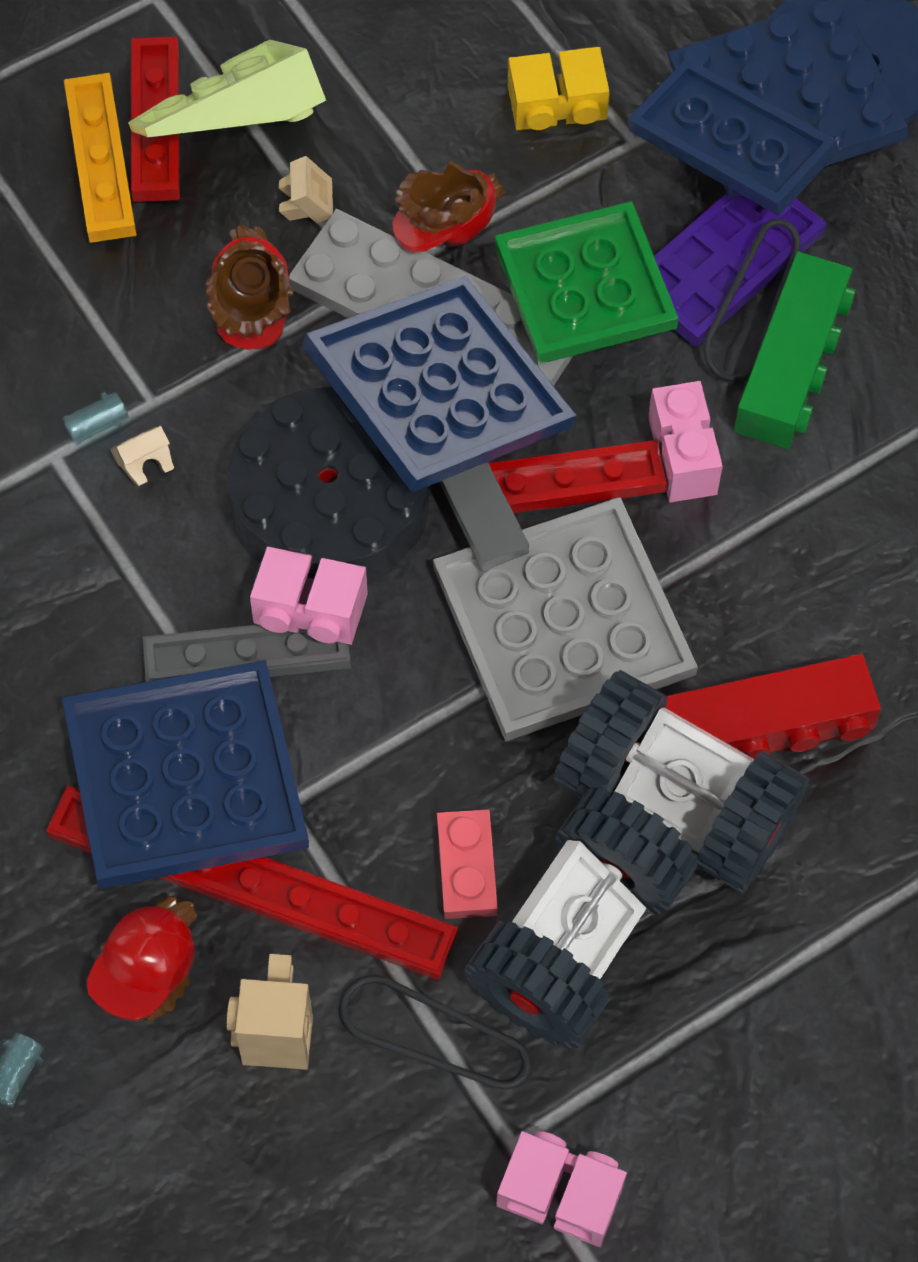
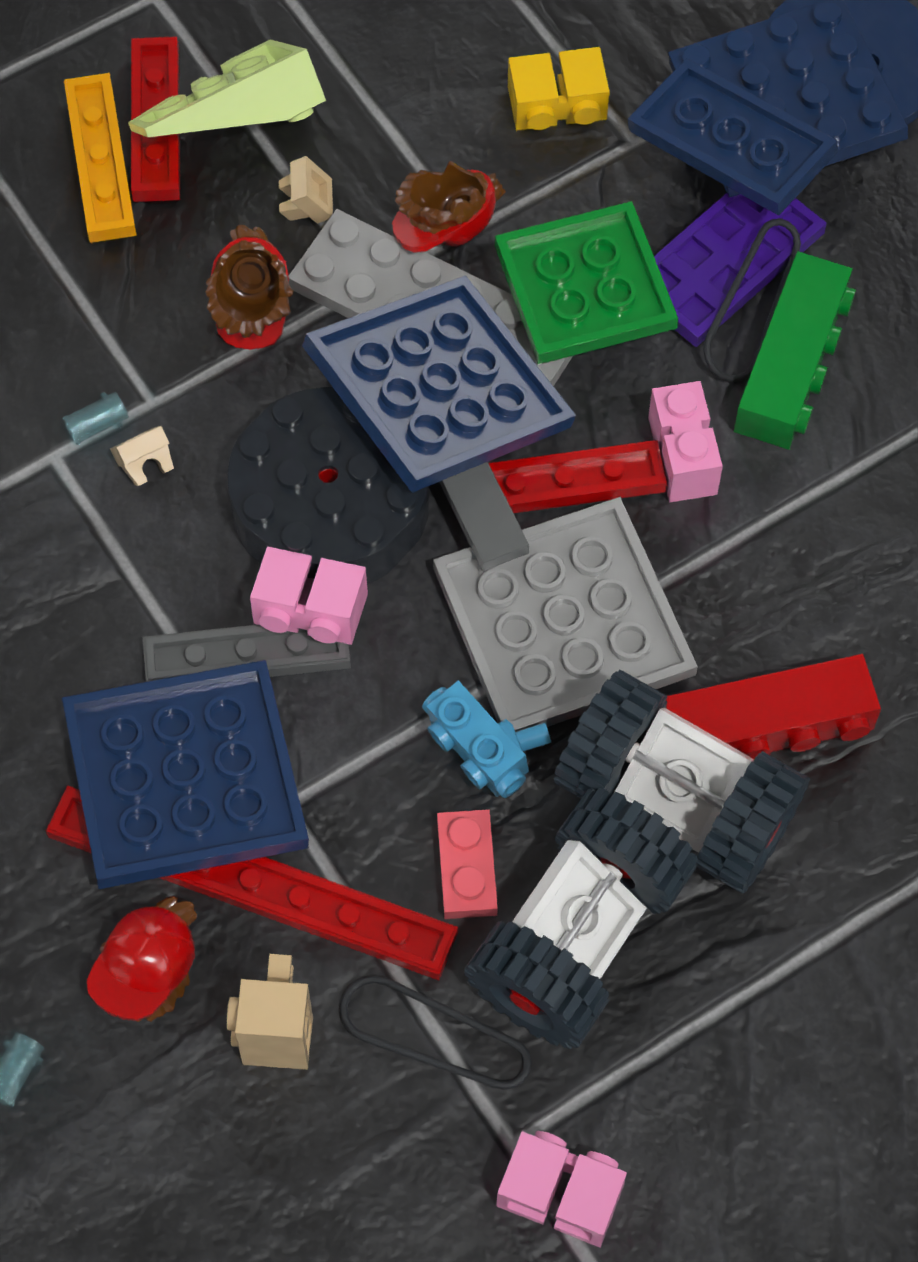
none -> dark azure brick [422,680,551,798]

